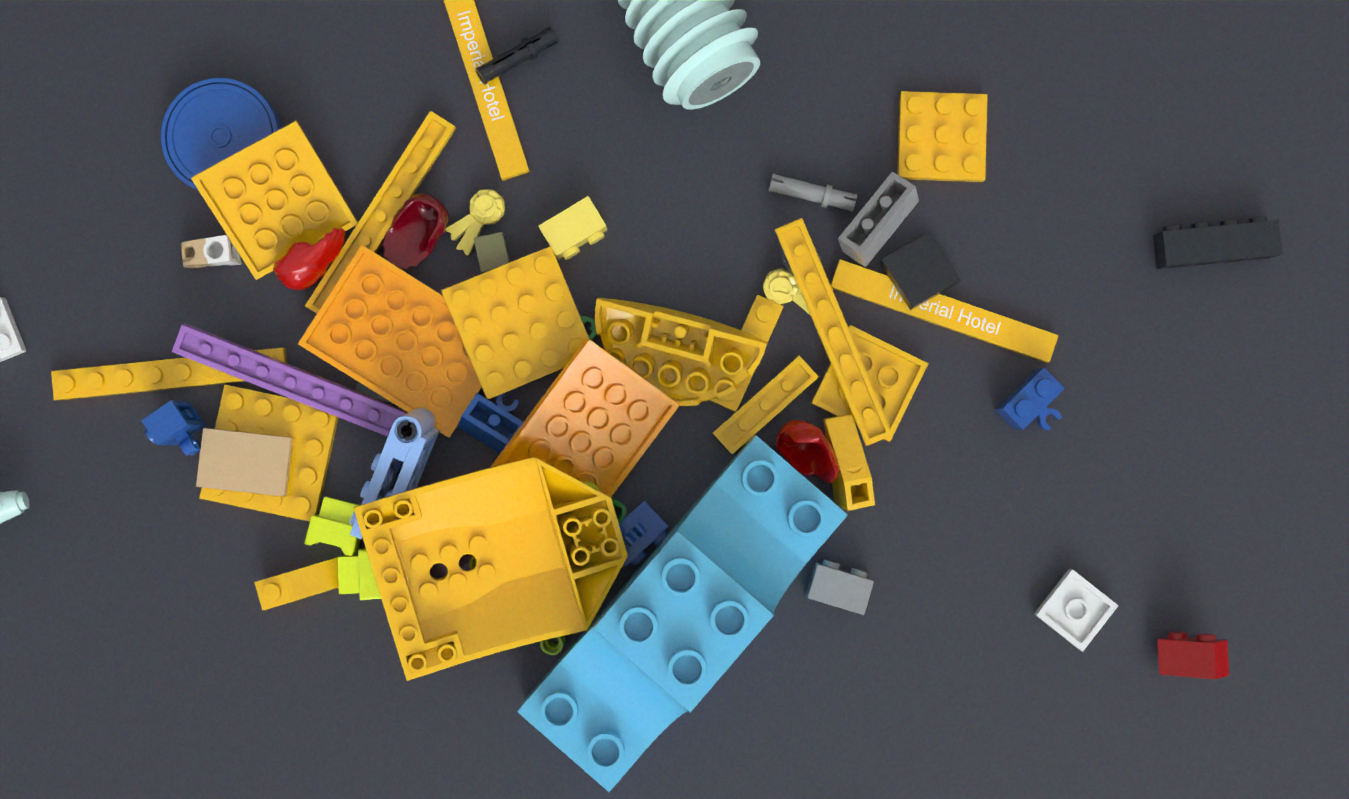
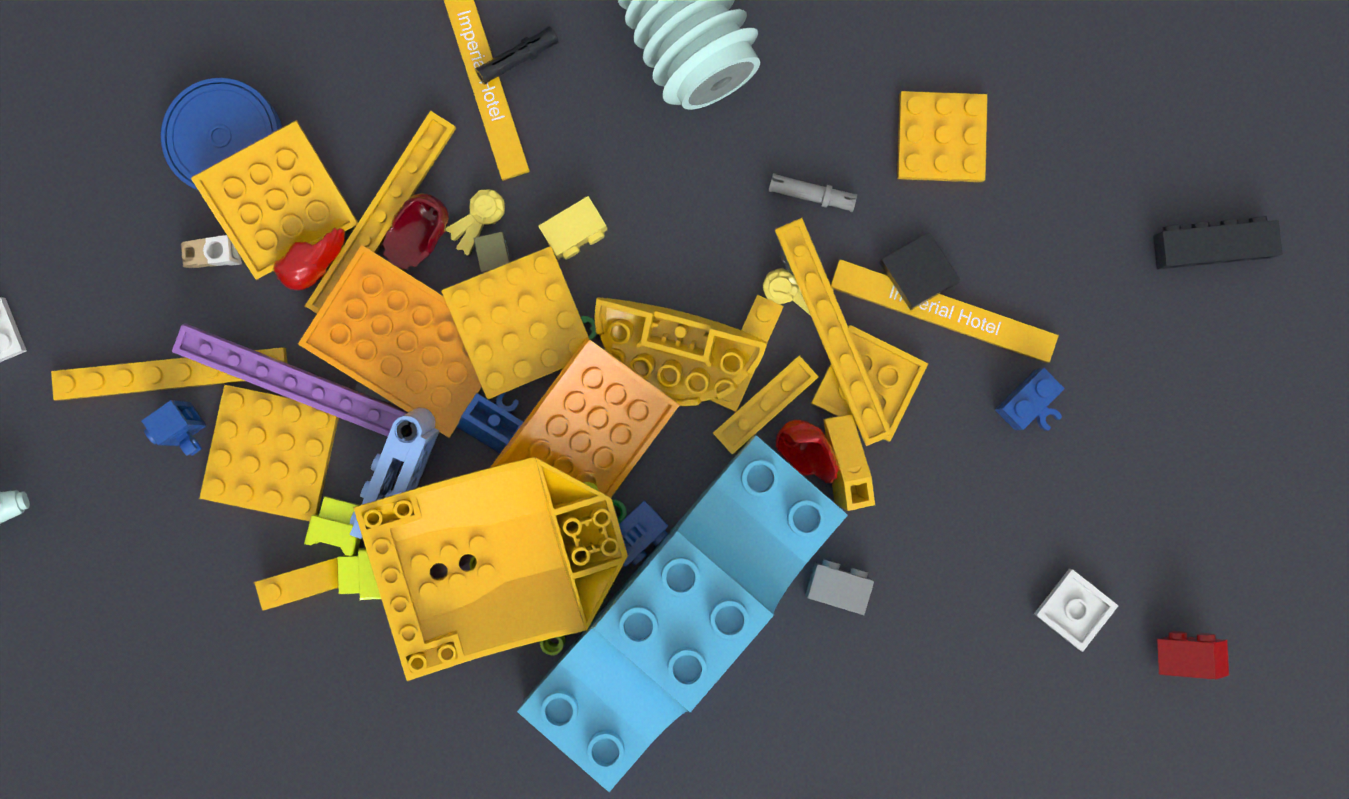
tan tile [196,428,294,496] -> none
light grey brick [838,172,919,267] -> none

